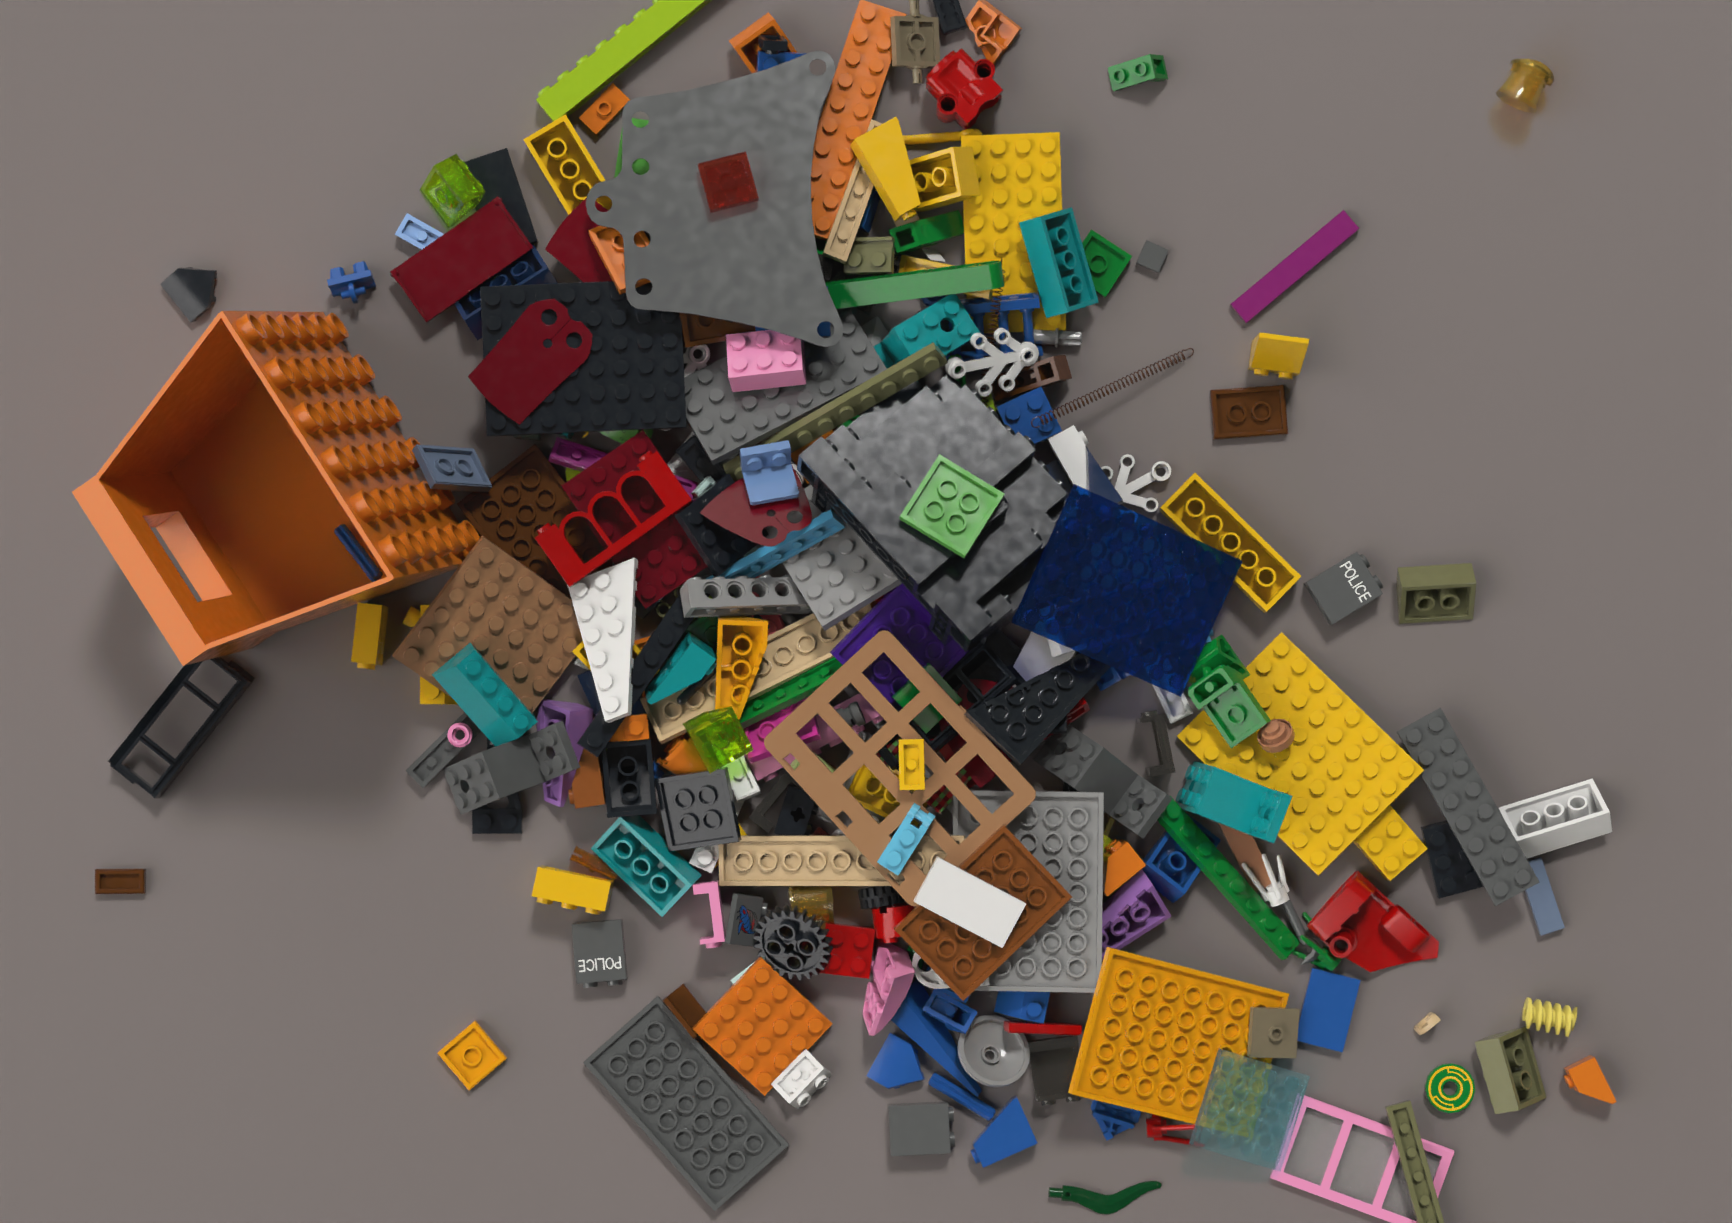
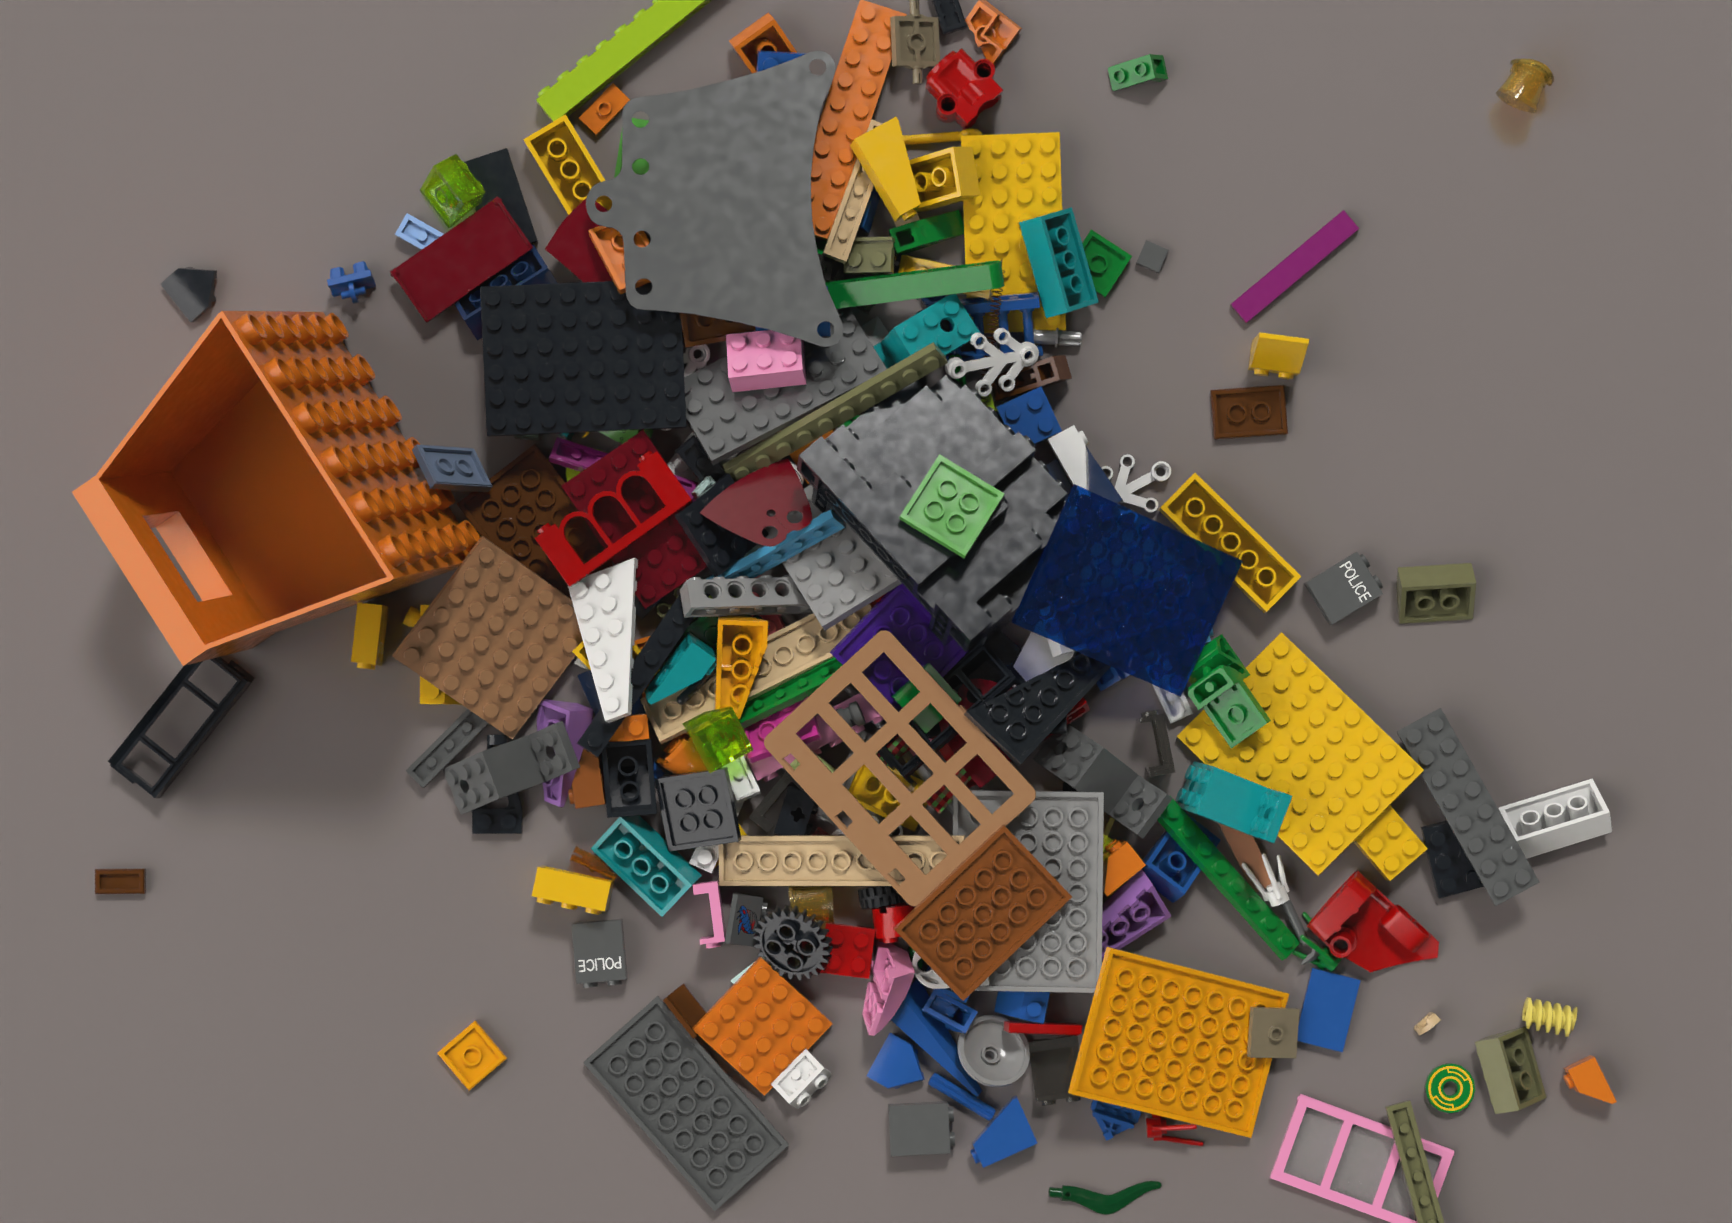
blue axle [334,524,382,582] -> none
teal slope [432,642,538,747] -> none
bright pink plate [447,723,473,747] -> none
dark red piece [468,299,592,425] -> none
clear red plate [698,151,759,213] -> none
medium blue bracket [740,440,799,505] -> none
black plate [758,35,788,54] -> none
medium azure plate [877,803,936,875] -> none
yellow plate [898,739,925,790] -> none
white tile [913,856,1026,948] -> none
white sticker [922,249,945,262] -> none
reddish brown piece [1031,348,1194,428] -> none
clear light blue plate [1189,1048,1310,1172] -> none
nougat plate [1257,719,1295,753] -> none
sand blue tile [1525,857,1565,936] -> none

